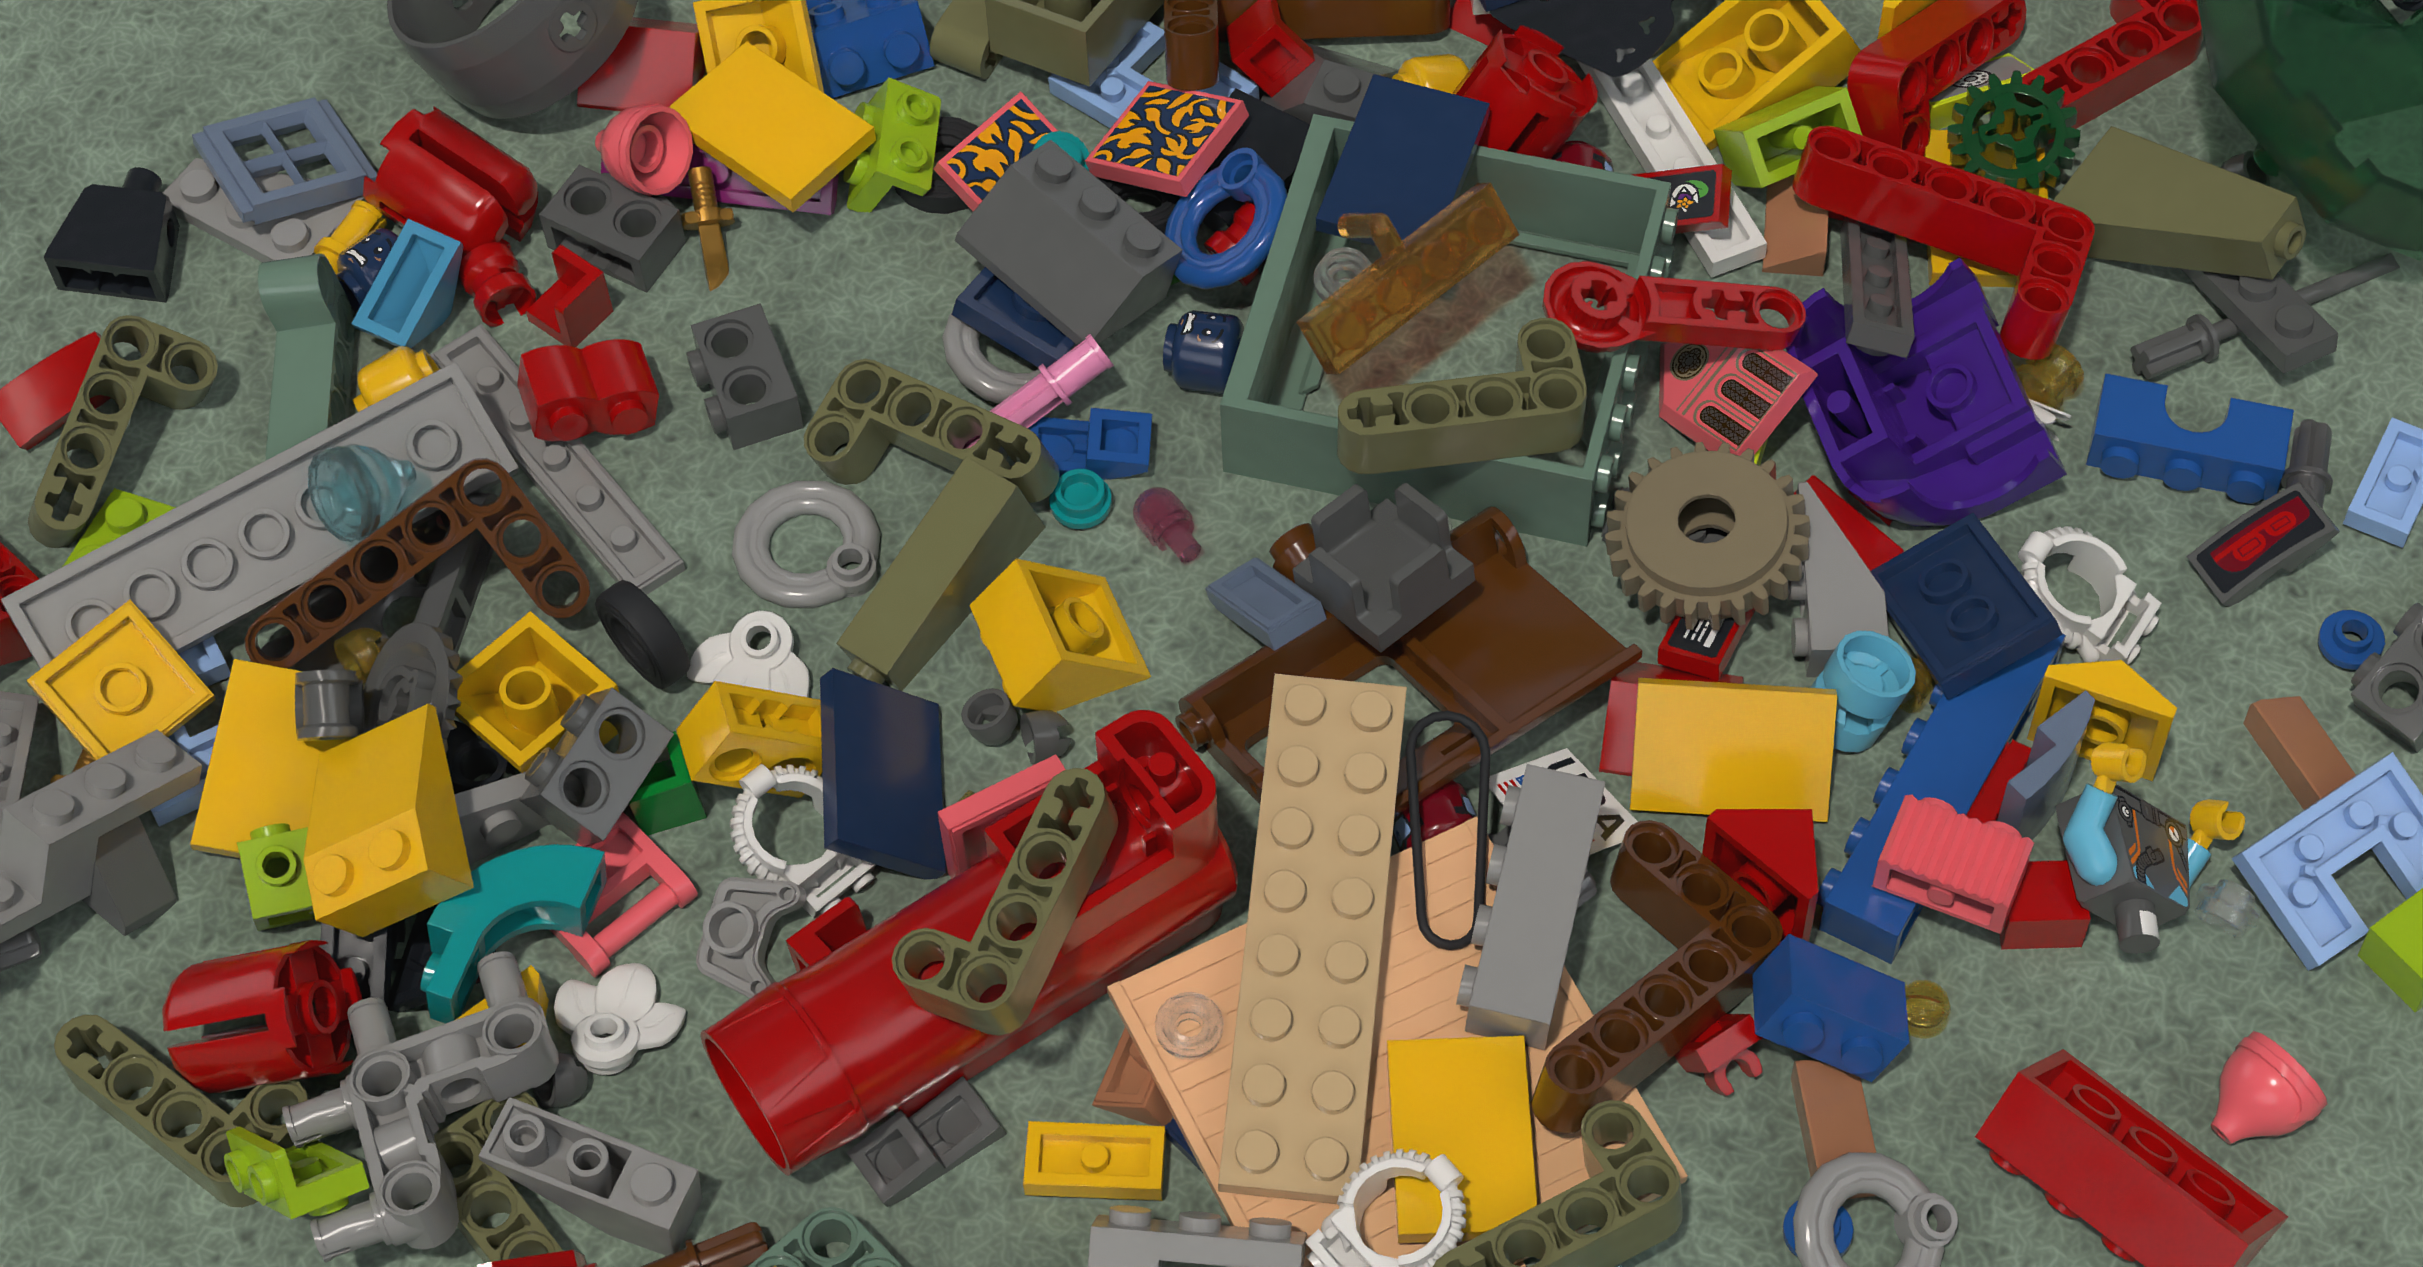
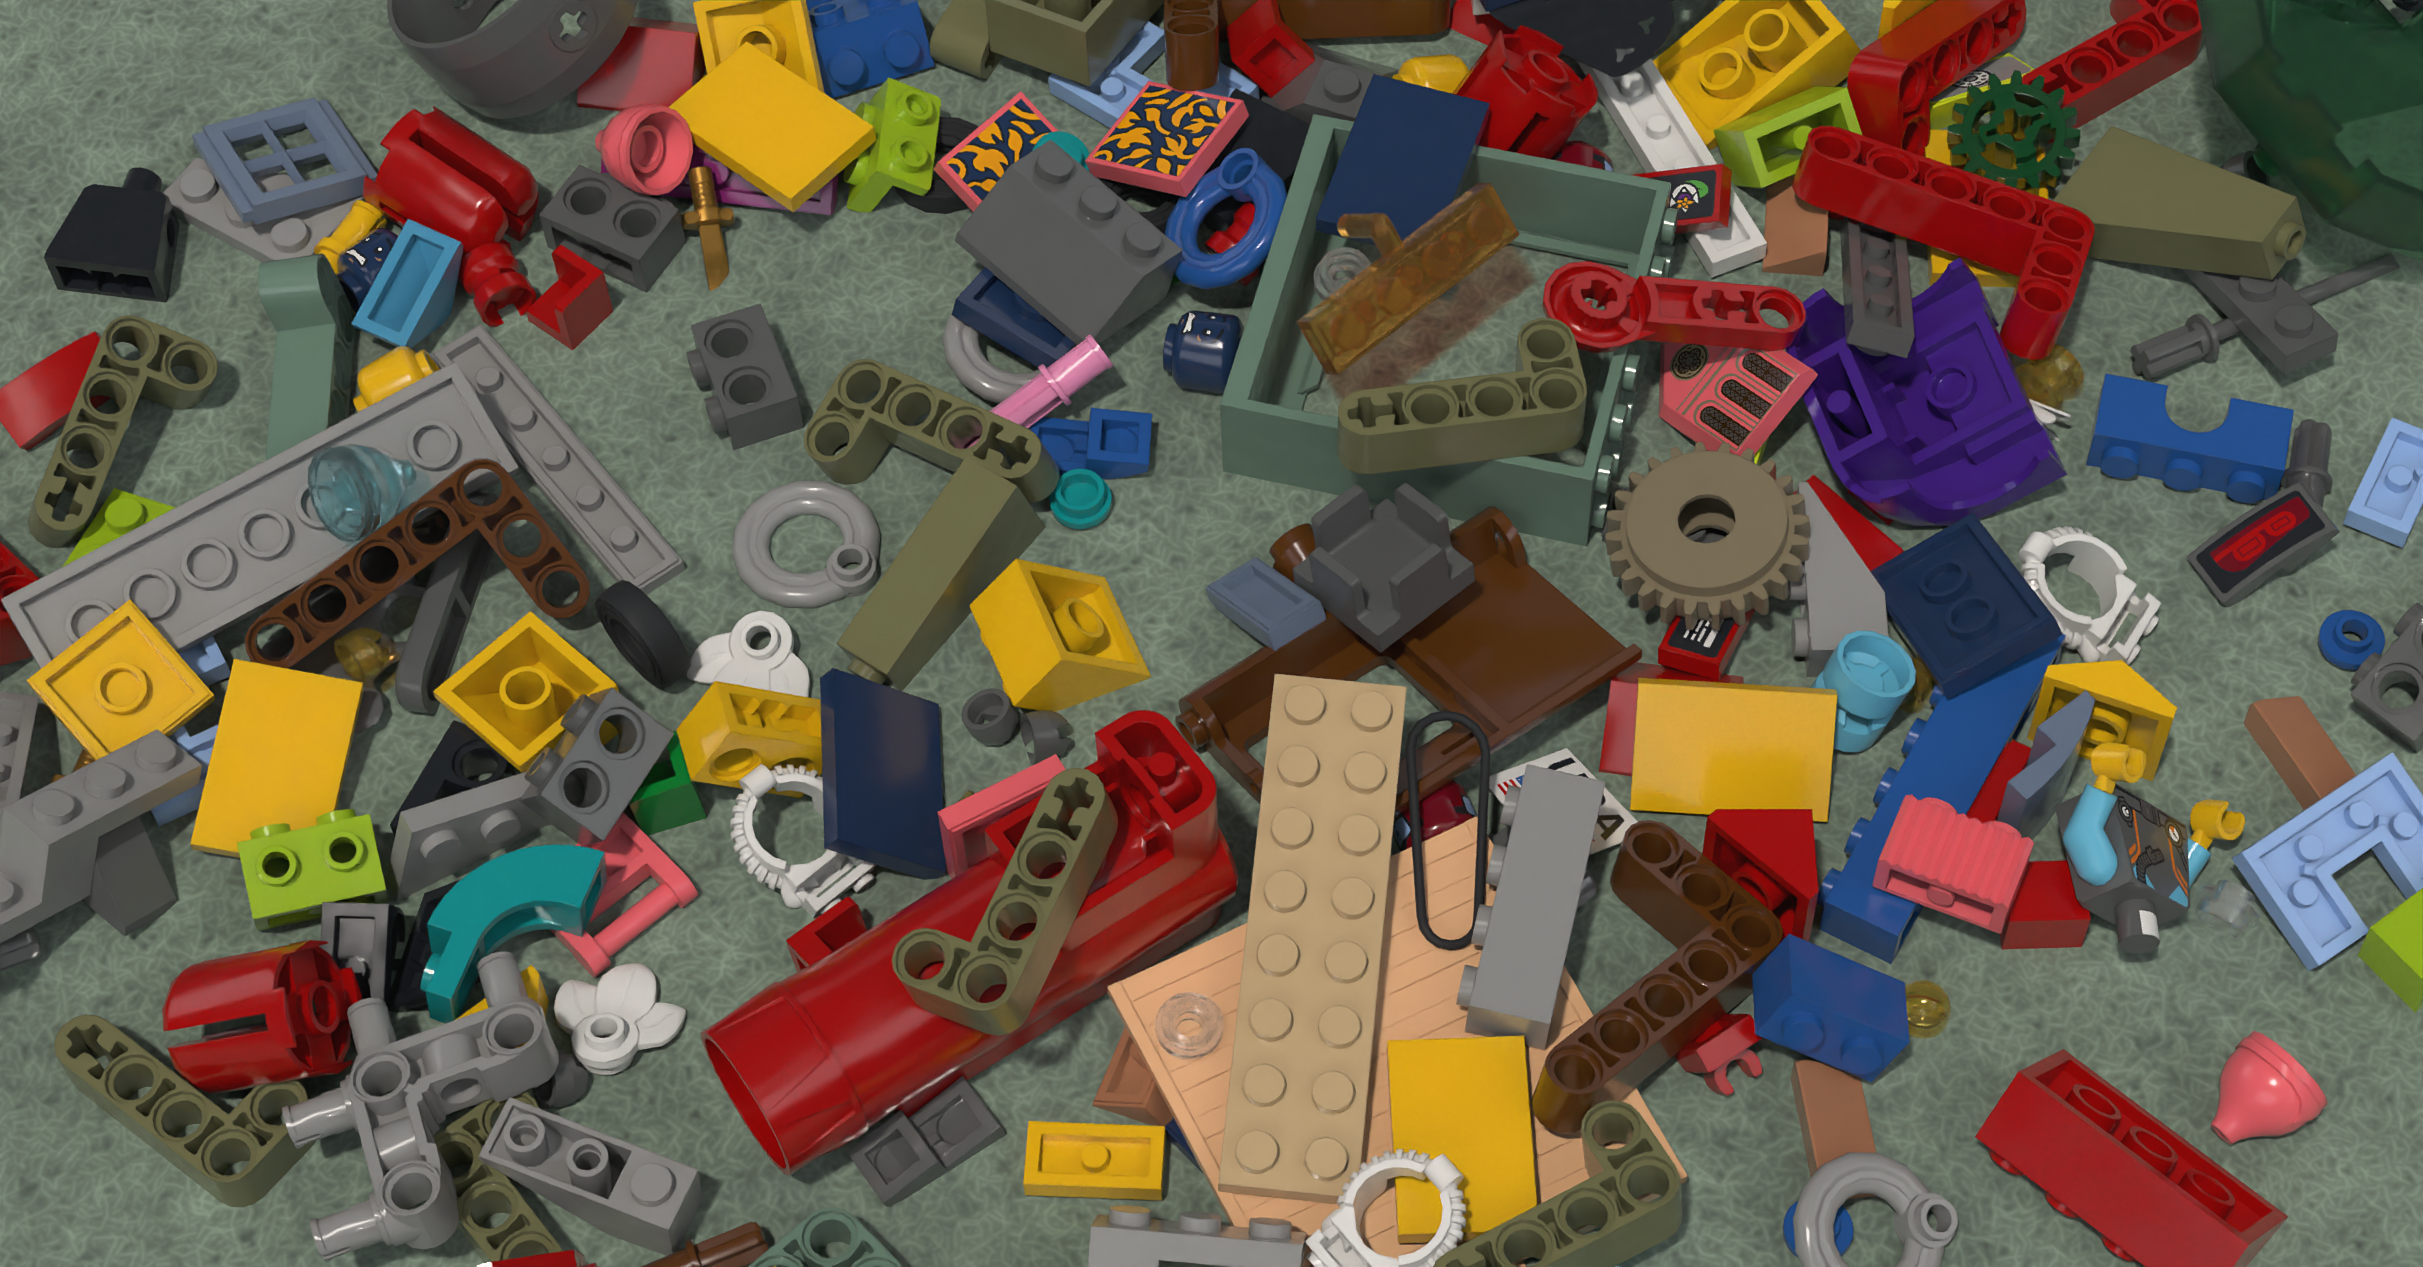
lime bracket [224,1126,370,1219] -> none
dark grey piece [295,670,365,741] -> none
yellow slope [303,704,474,937] -> none
dark grey gear [364,622,463,753] -> none
red brick [517,339,659,441] -> none
light grey piece [696,877,807,998] -> none
clear pink cylinder [1133,487,1201,563] -> none

